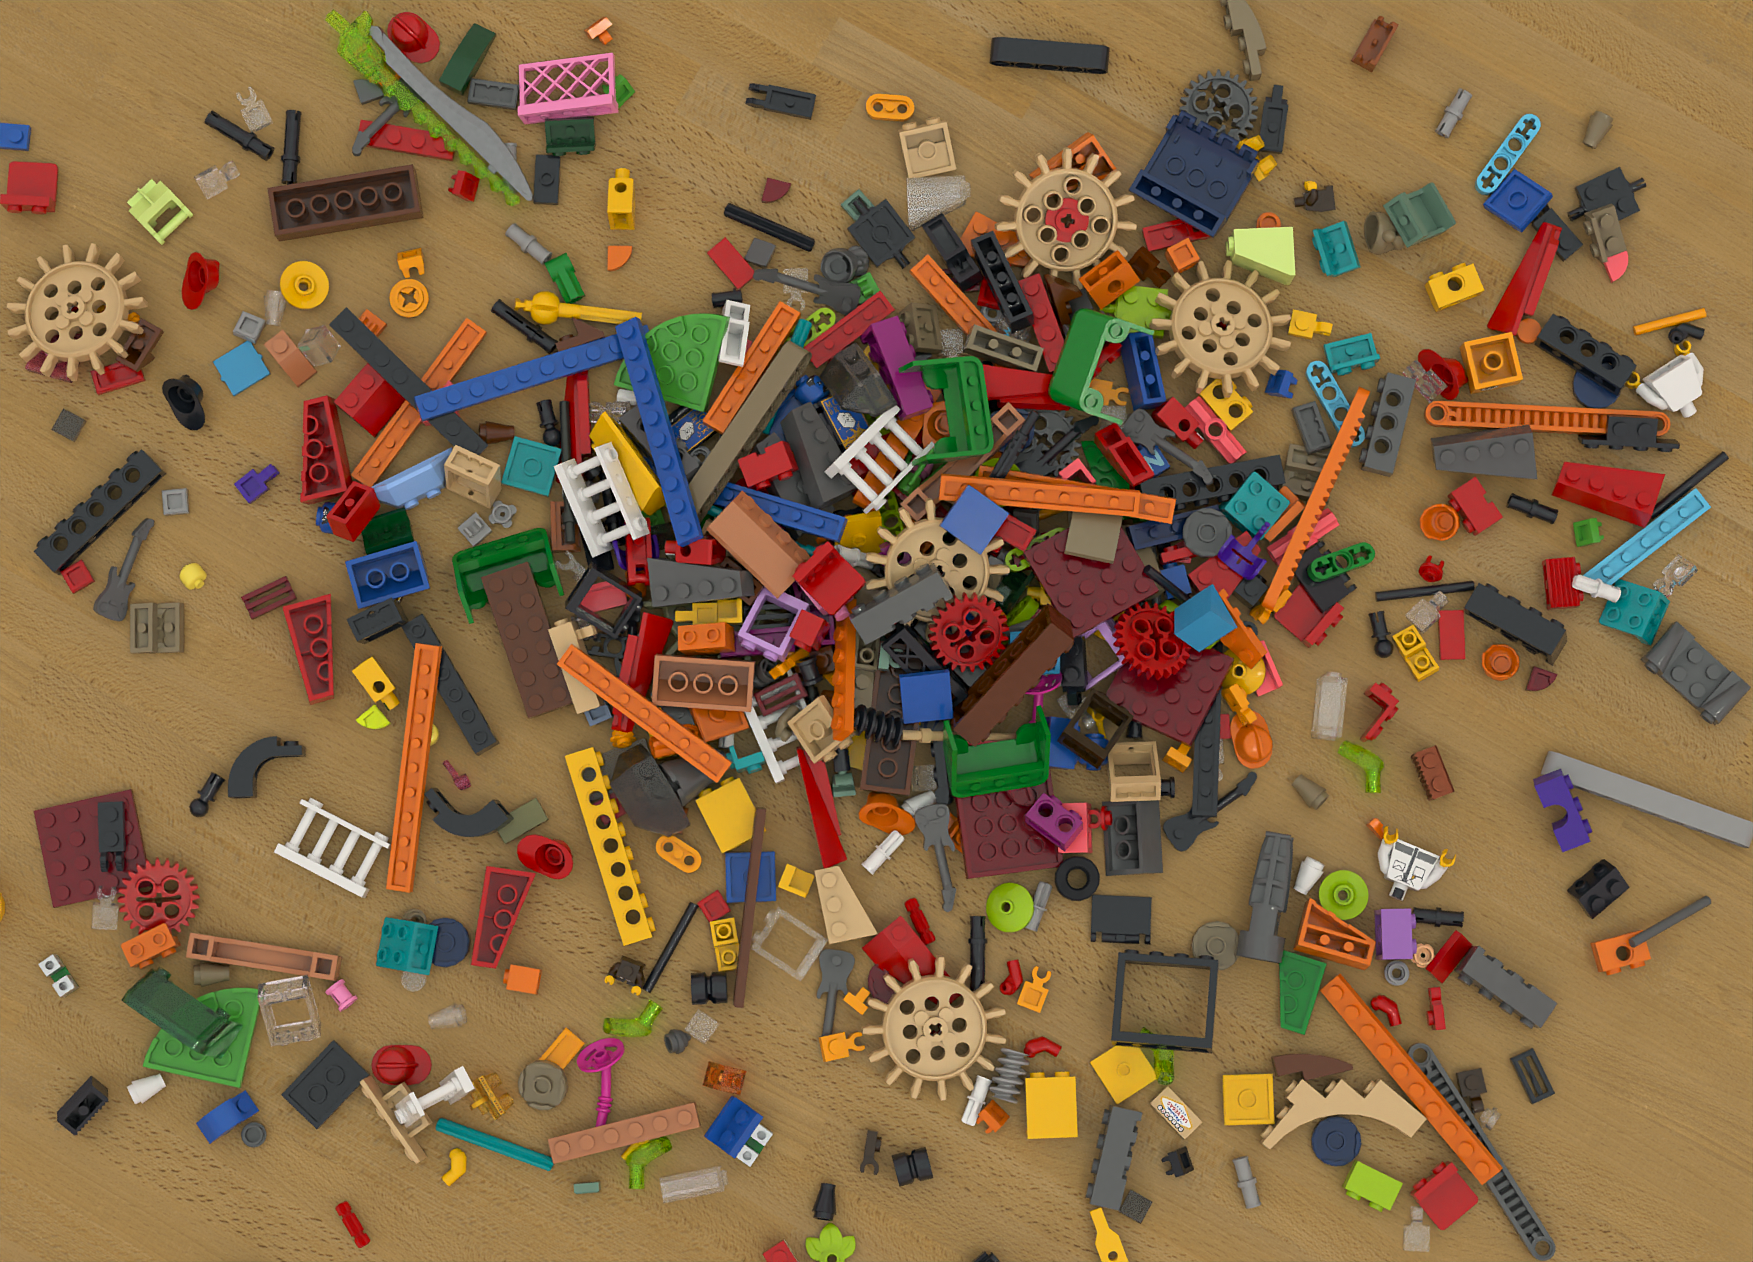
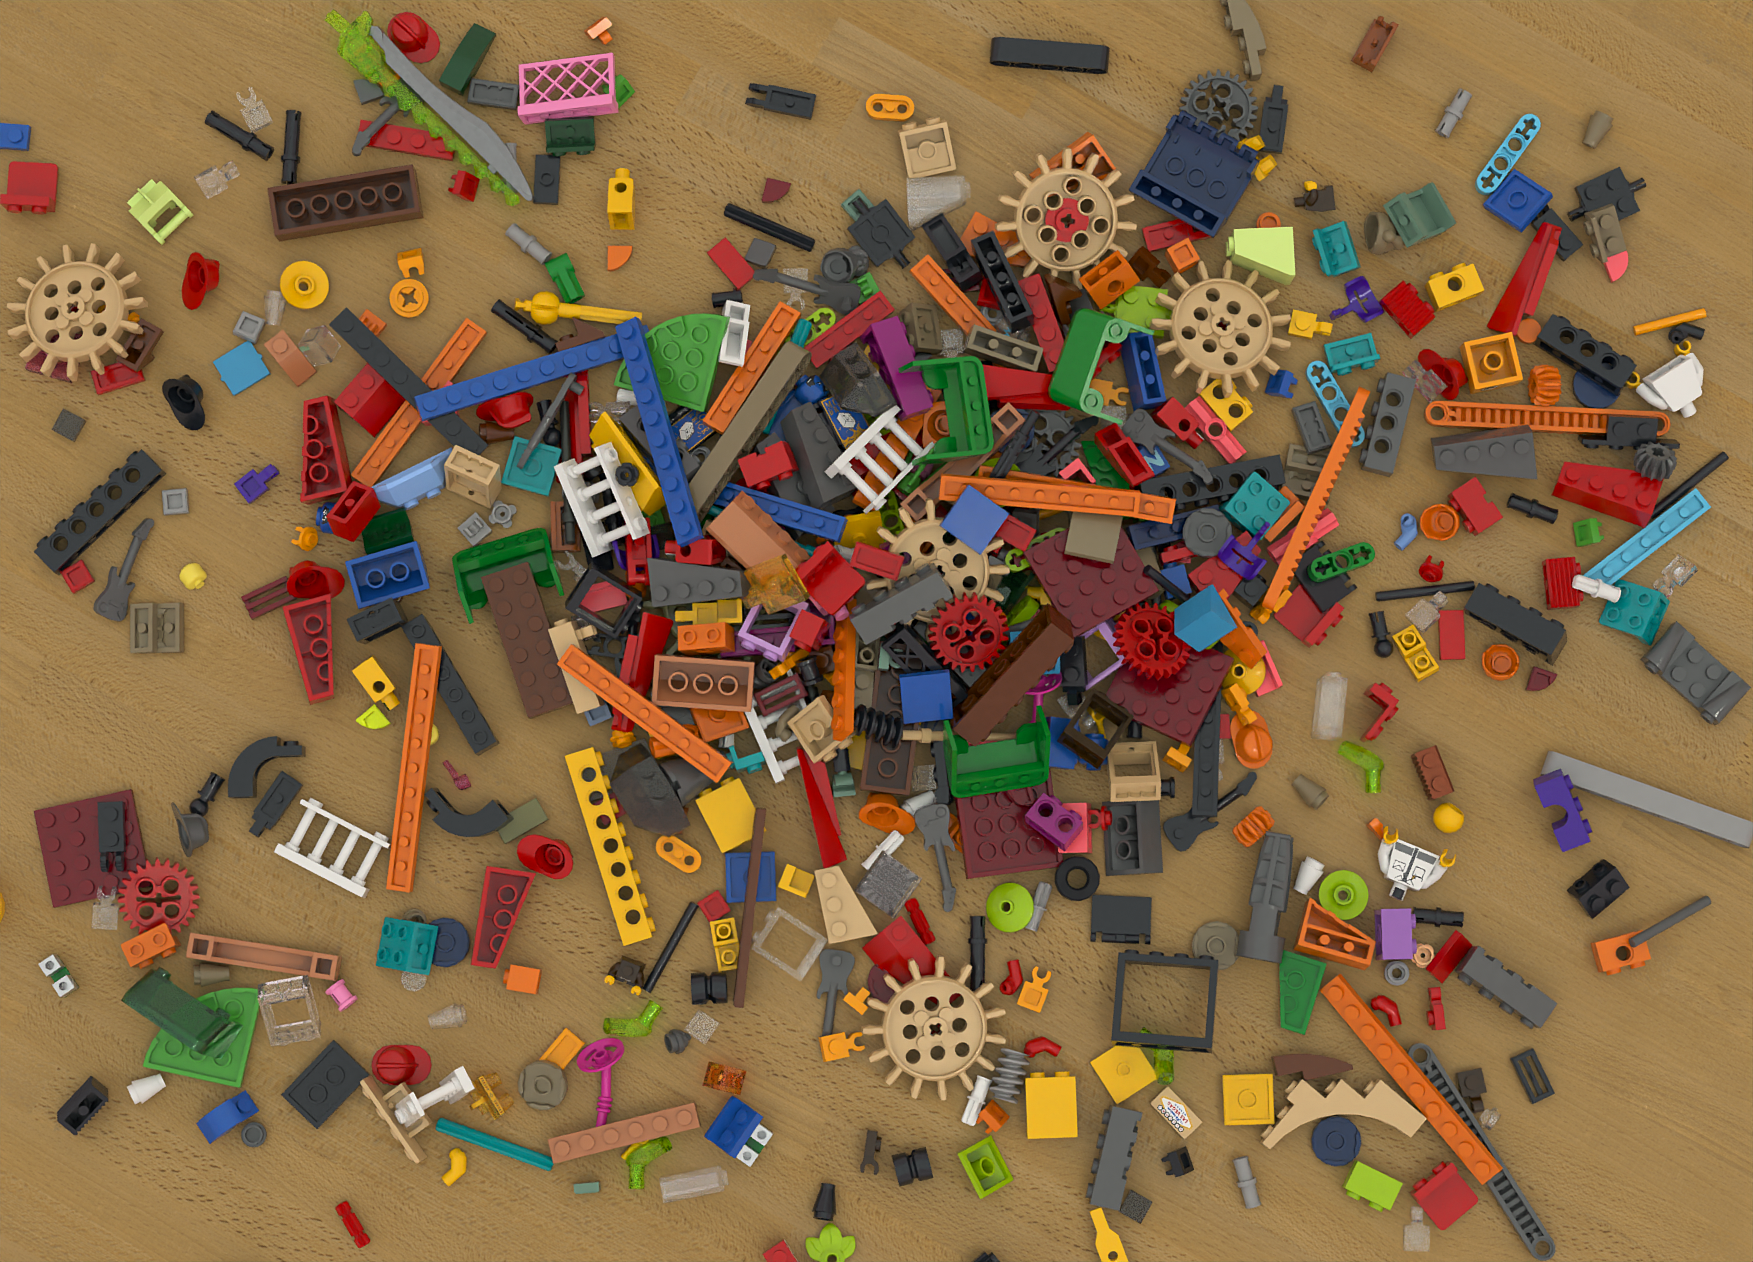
none -> dark grey piece [171,802,209,857]
none -> black hinge [249,771,303,838]
none -> red piece [286,560,345,599]
none -> light orange plate [291,526,318,551]
none -> red piece [476,392,533,429]
none -> dark grey piece [517,372,585,470]
none -> black plate [615,462,639,487]
none -> clear yellow bracket [742,554,810,615]
none -> red tile [849,541,905,581]
none -> clear tile [854,850,922,919]
none -> lime slope [957,1135,1014,1199]
none -> orange gear [1232,806,1275,847]
none -> dark purple helmet [1329,276,1384,323]
none -> red brick [1379,281,1435,339]
none -> medium blue arm [1394,513,1418,551]
none -> yellow piece [1433,802,1464,833]
none -> orange gear [1527,365,1562,406]
none -> dark grey gear [1633,441,1677,481]

